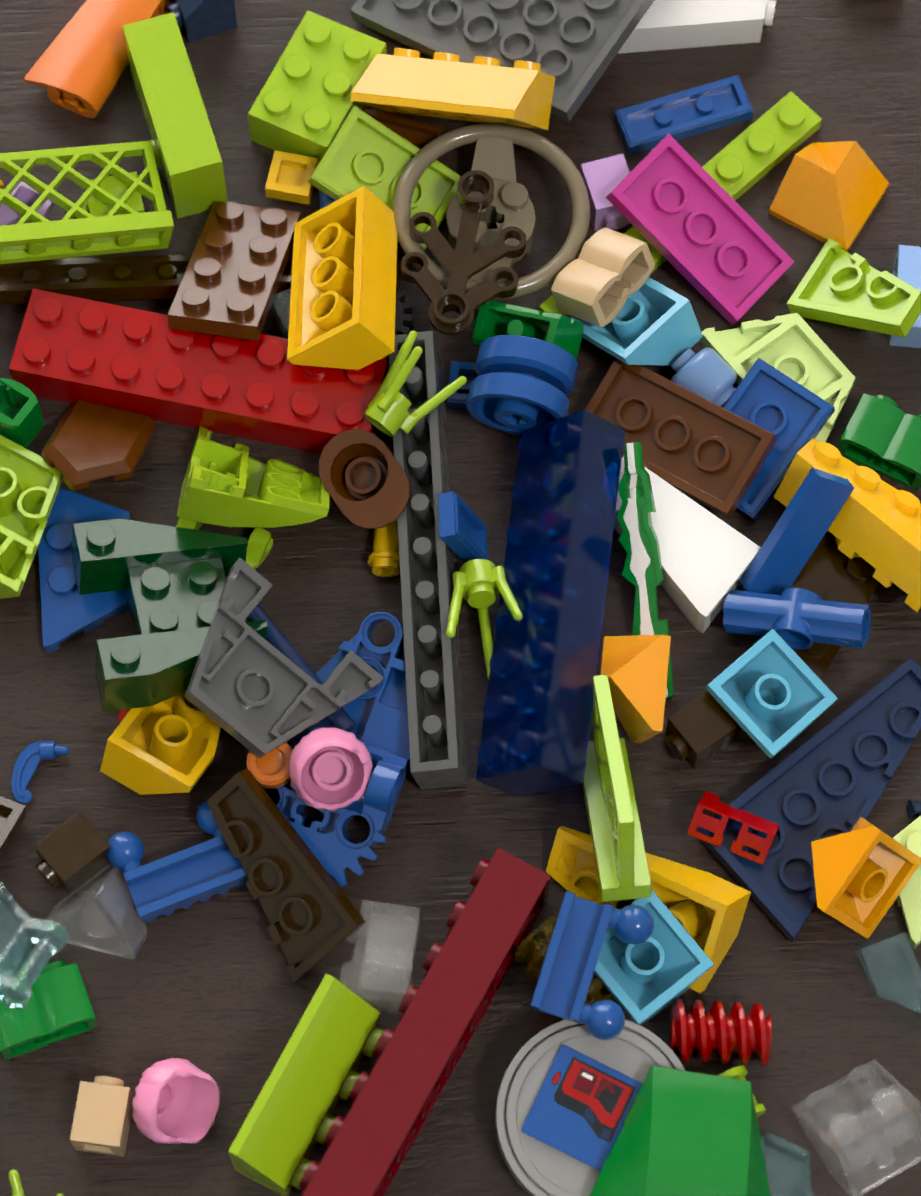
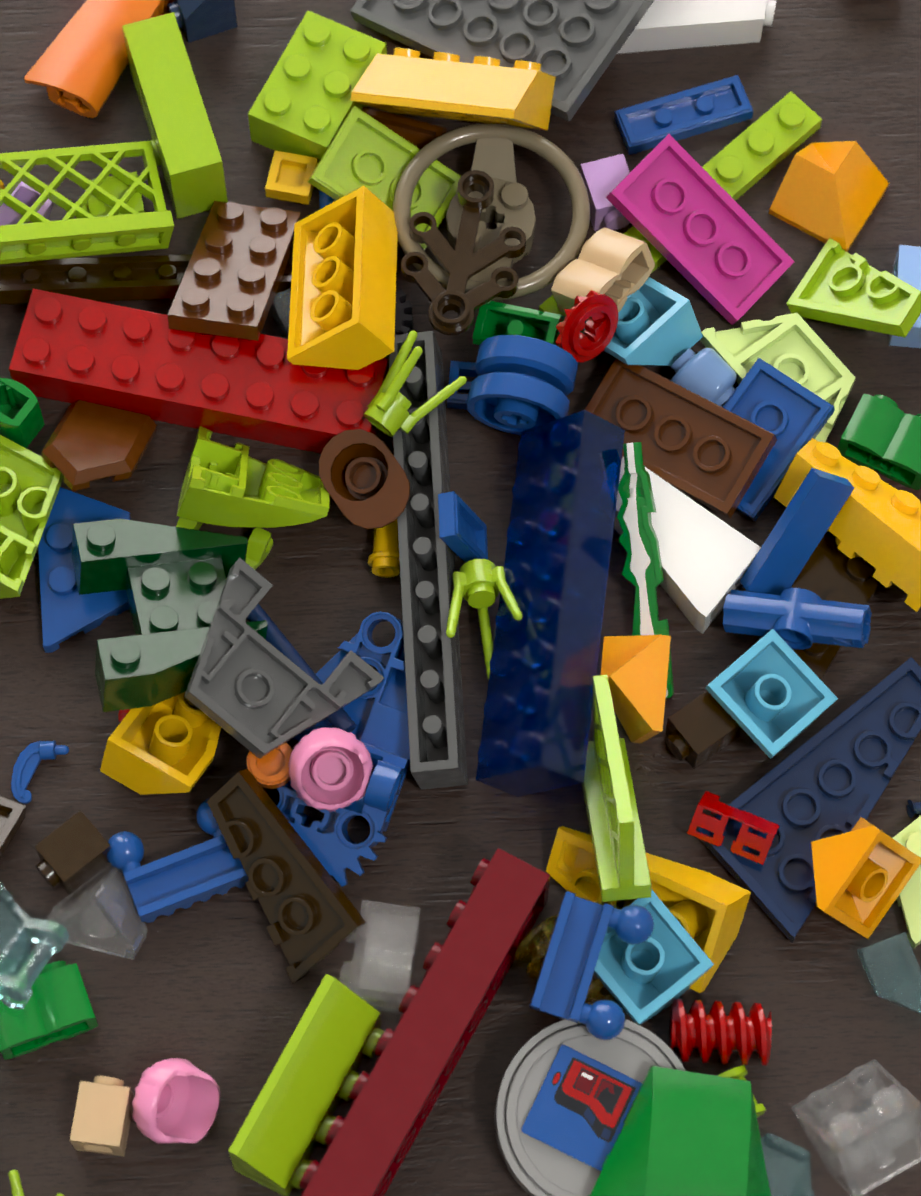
none -> red gear [555,290,618,363]

